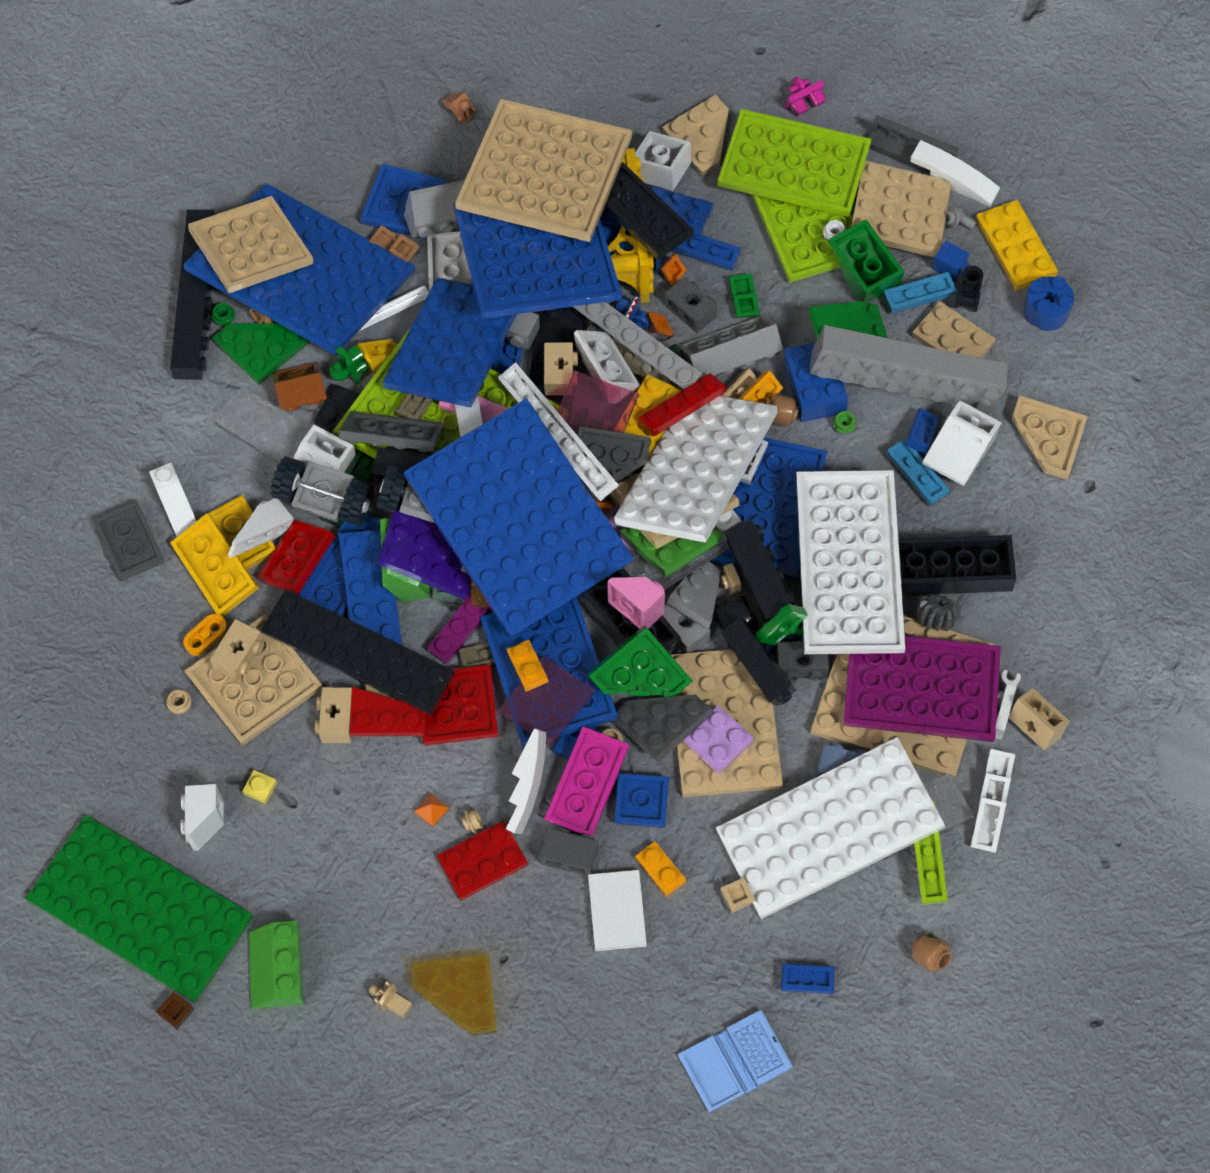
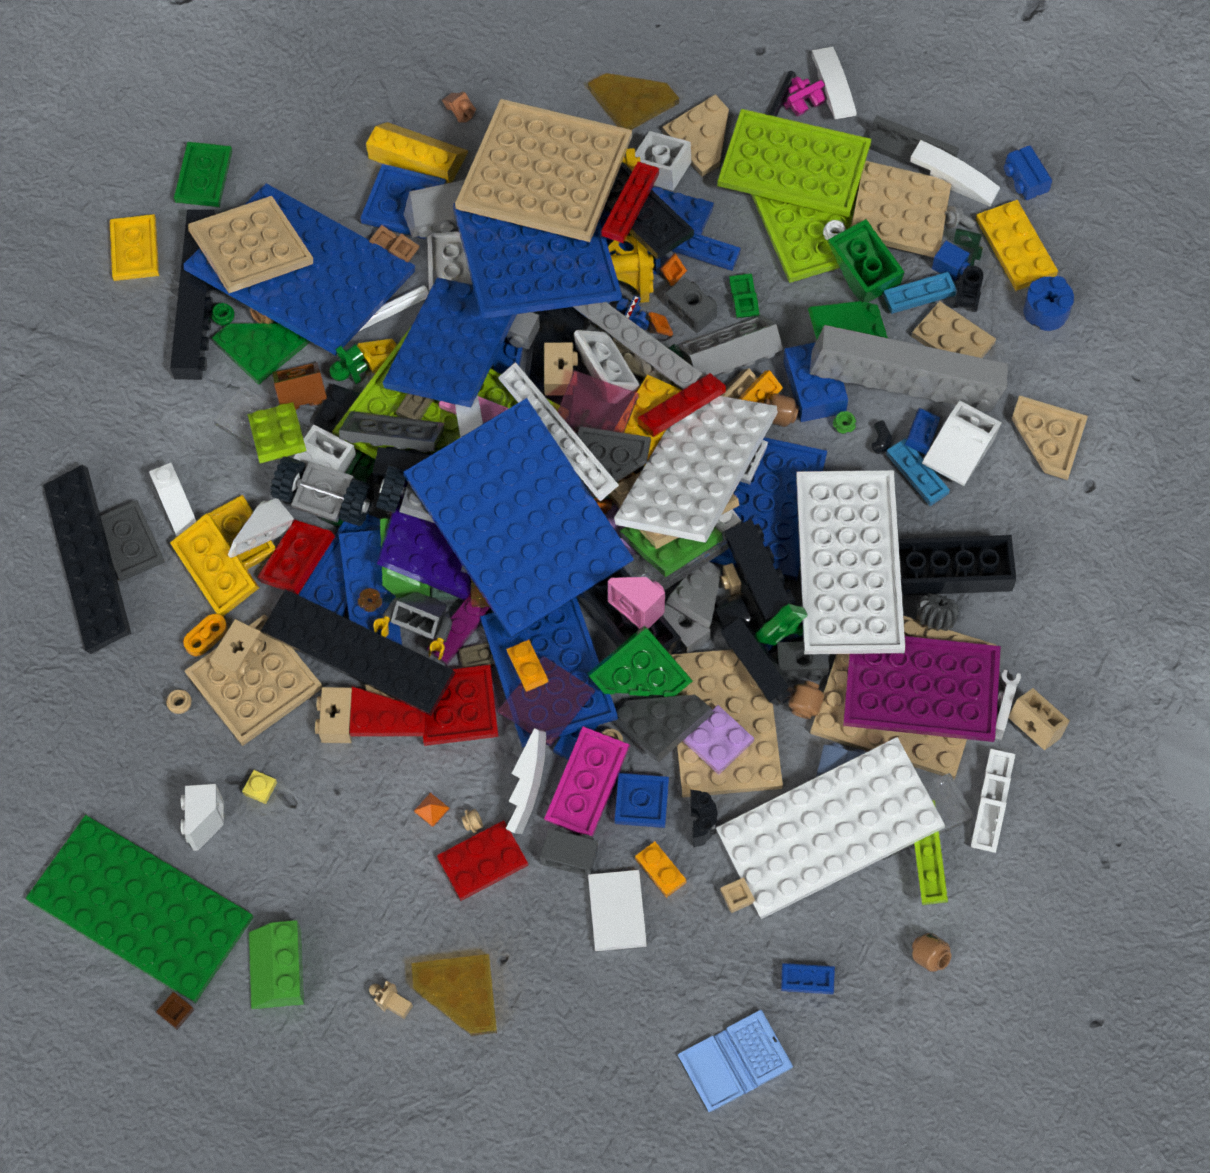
none -> black plate [43,464,131,654]
none -> yellow tile [110,214,159,281]
none -> green plate [174,142,233,207]
none -> lime plate [247,402,307,463]
none -> clear orange plate [358,588,382,612]
none -> yellow slope [366,122,468,183]
none -> dark grey torso [374,592,452,660]
none -> clear yellow plate [588,73,679,130]
none -> red plate [602,161,659,243]
none -> black cylinder [690,789,718,847]
none -> black bar [768,71,796,117]
none -> medium nougat head [788,681,824,719]
none -> white slope [812,47,856,119]
none -> black arm [871,420,892,454]
none -> clear green bracket [953,228,983,266]
none -> blue brick [1004,145,1052,200]

